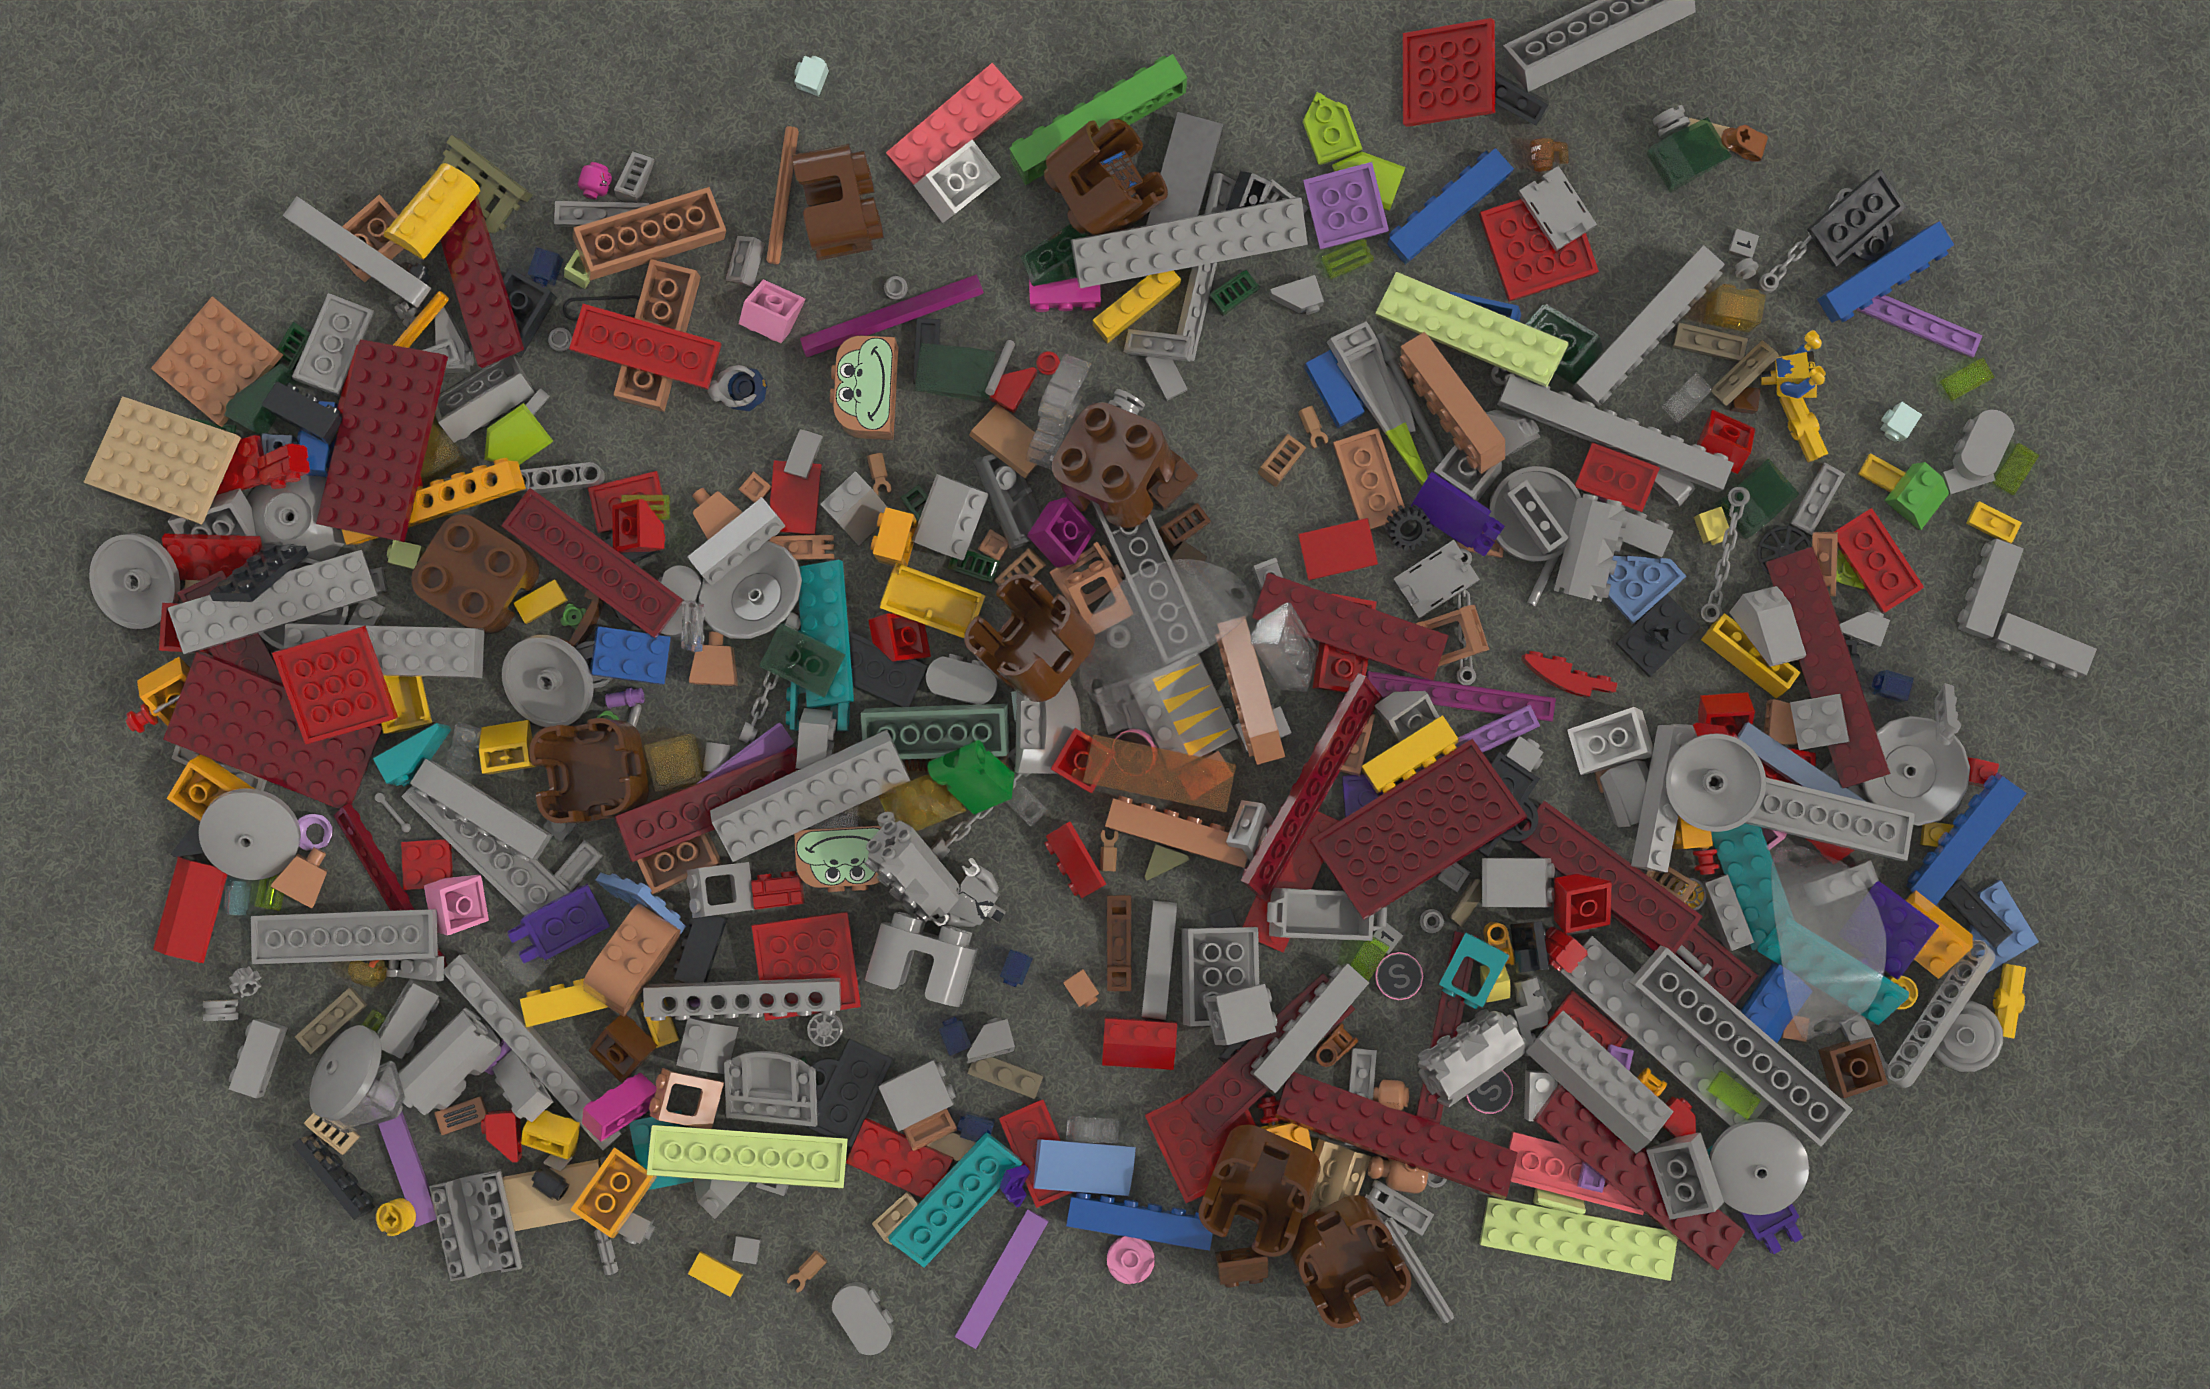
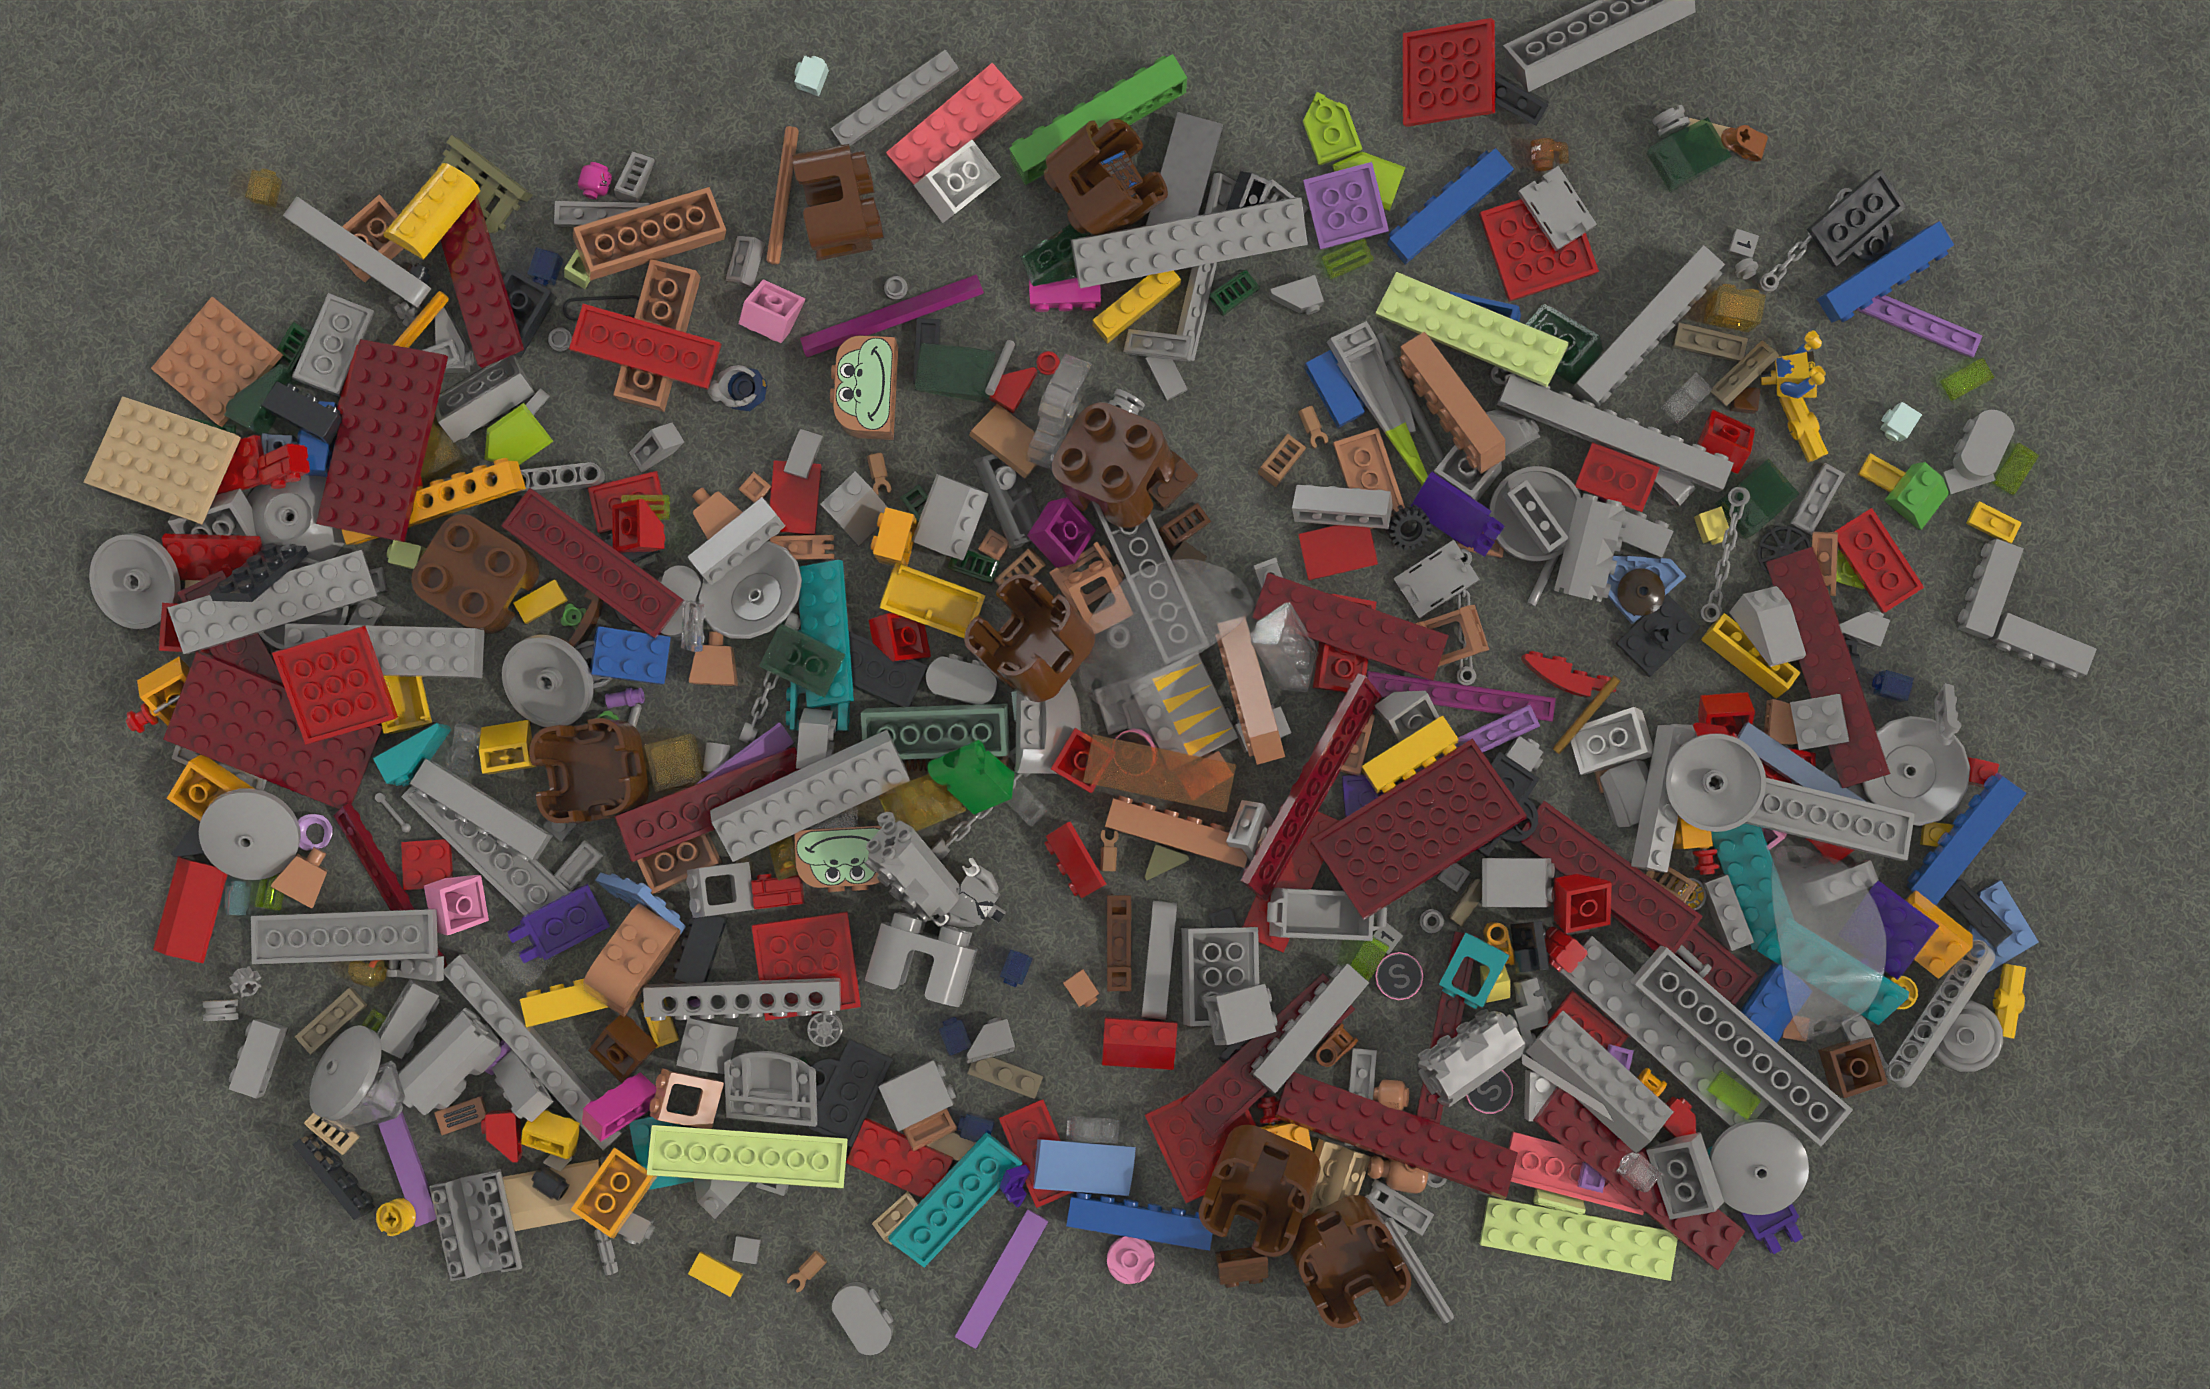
none -> clear yellow brick [245,168,282,208]
none -> light grey slope [629,423,684,472]
none -> clear yellow plate [769,836,798,881]
none -> light grey plate [830,50,959,146]
none -> light grey brick [1292,485,1393,529]
none -> white sticker [1522,1053,1613,1121]
none -> pearl gold bar [1553,675,1621,754]
none -> dark brown dish [1617,568,1665,616]
none -> clear brick [1617,1152,1662,1193]

